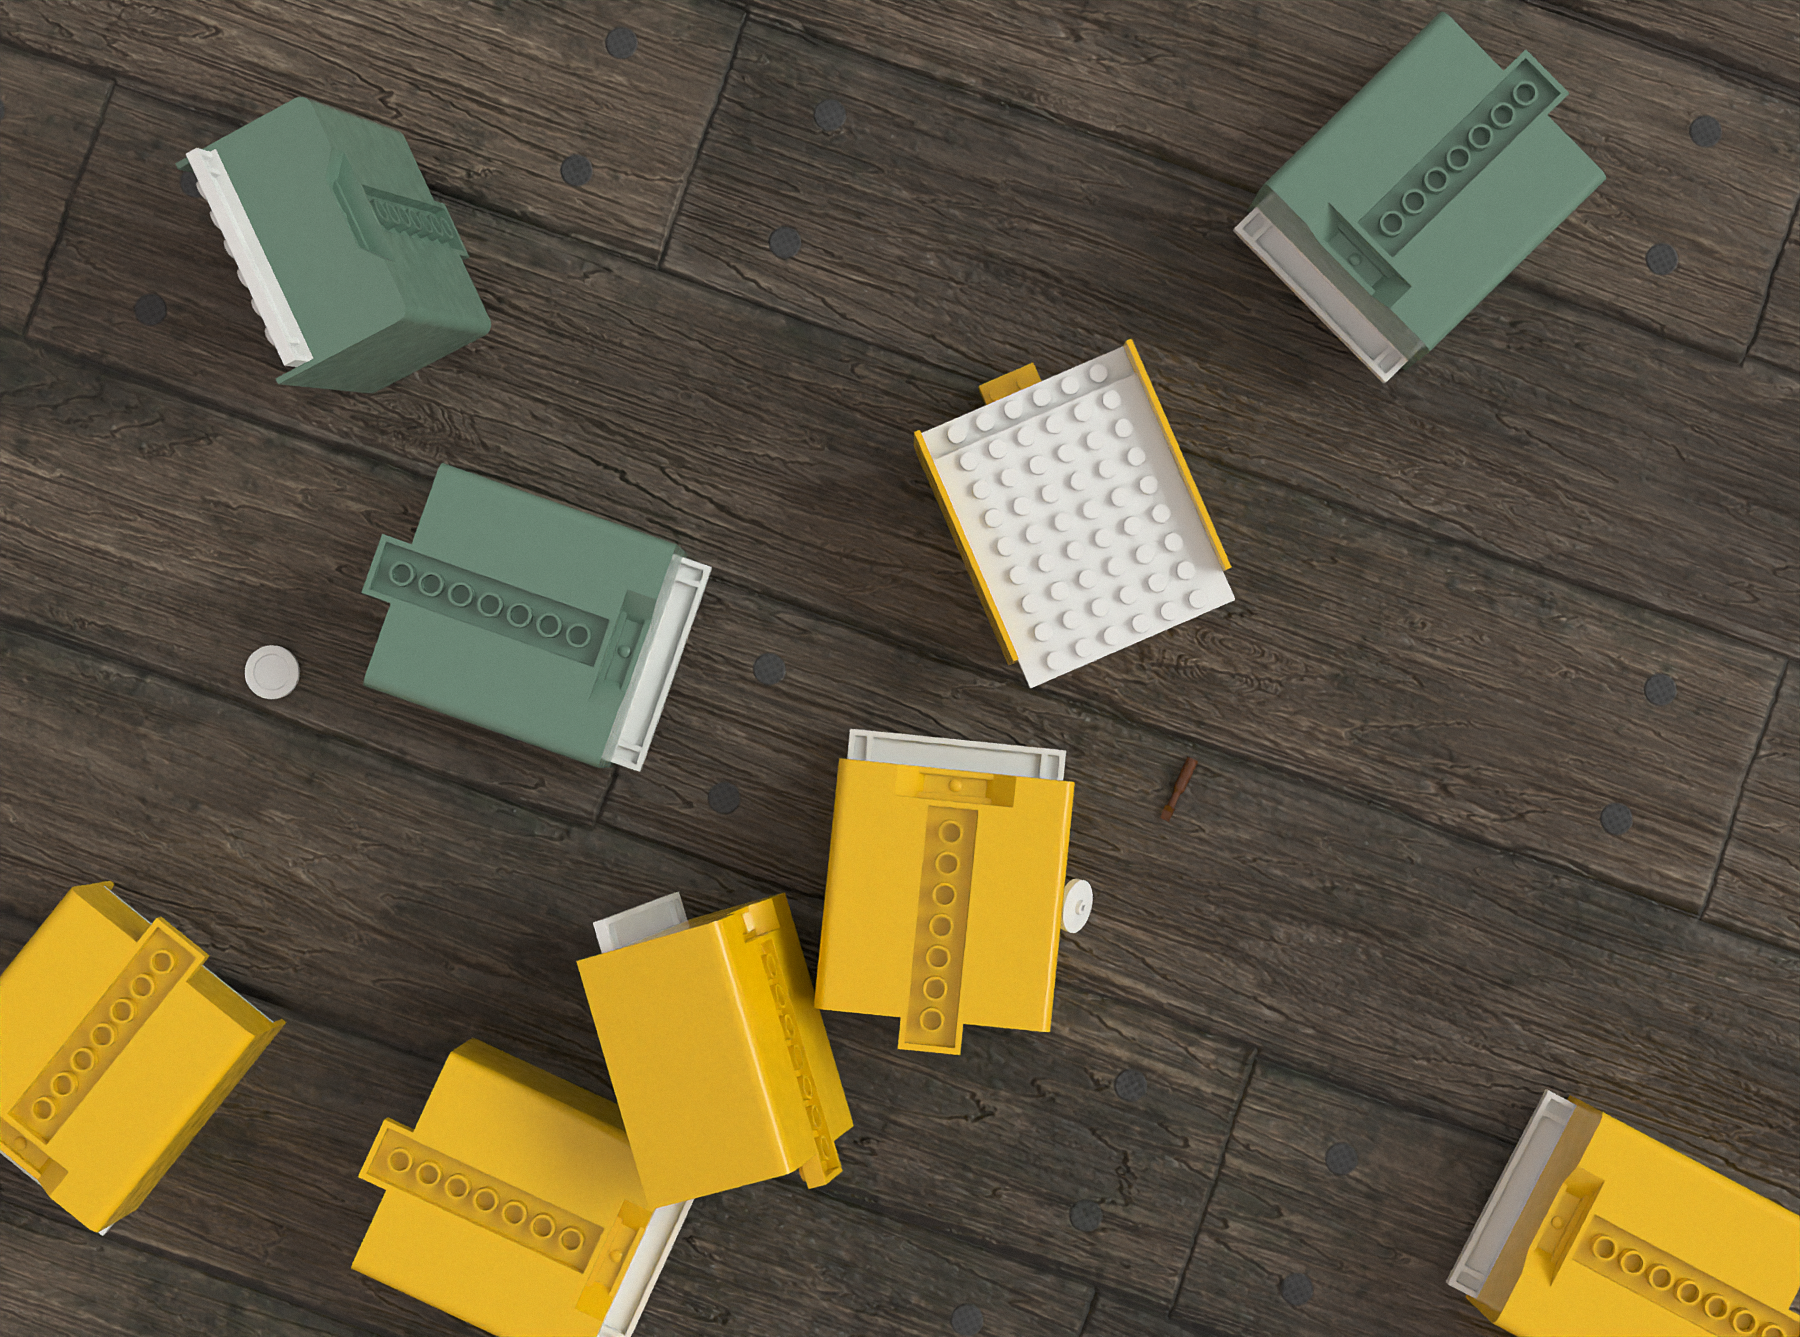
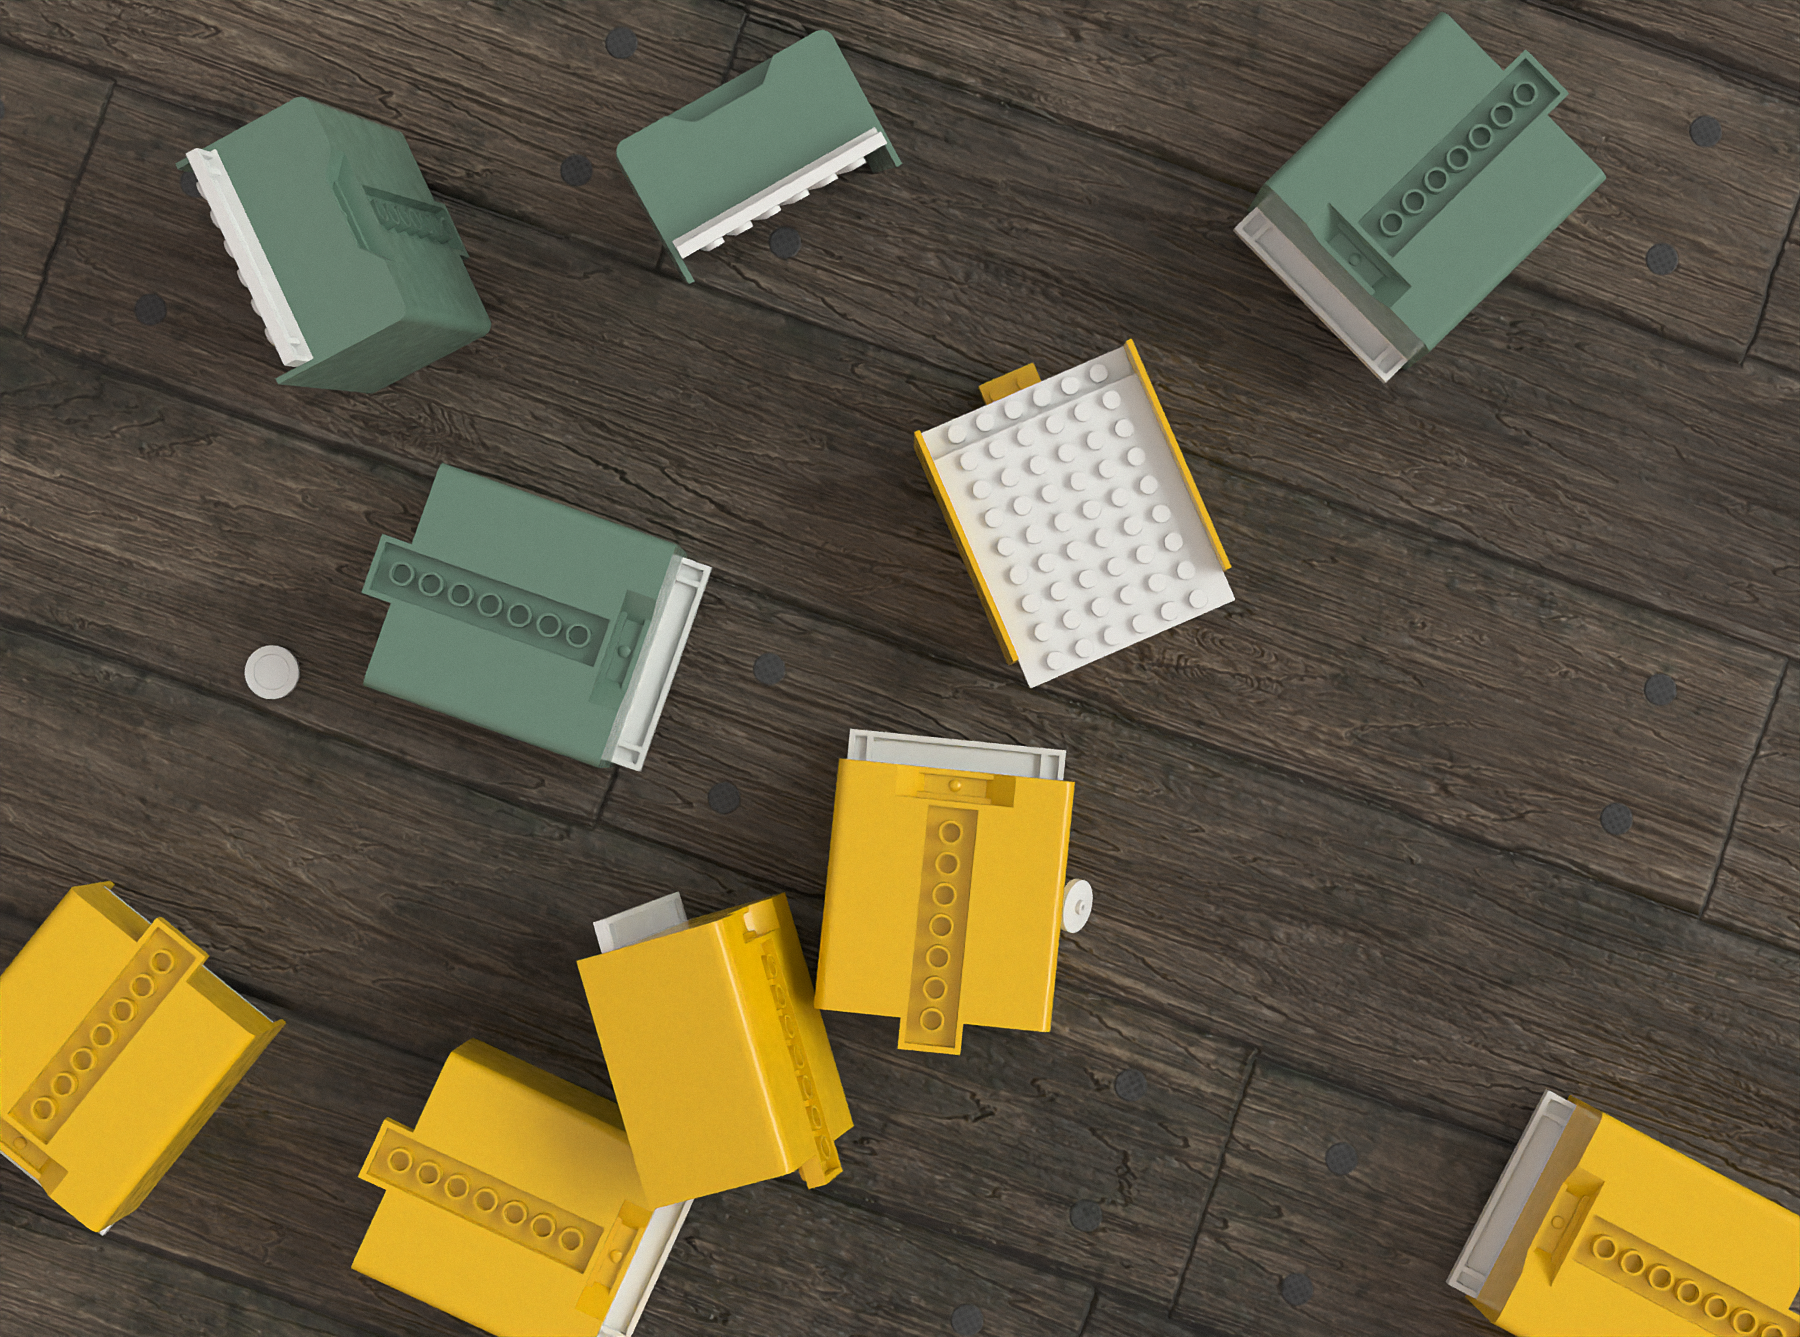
reddish brown piece [1160,756,1198,822] -> none
none -> sand green piece [616,30,902,284]

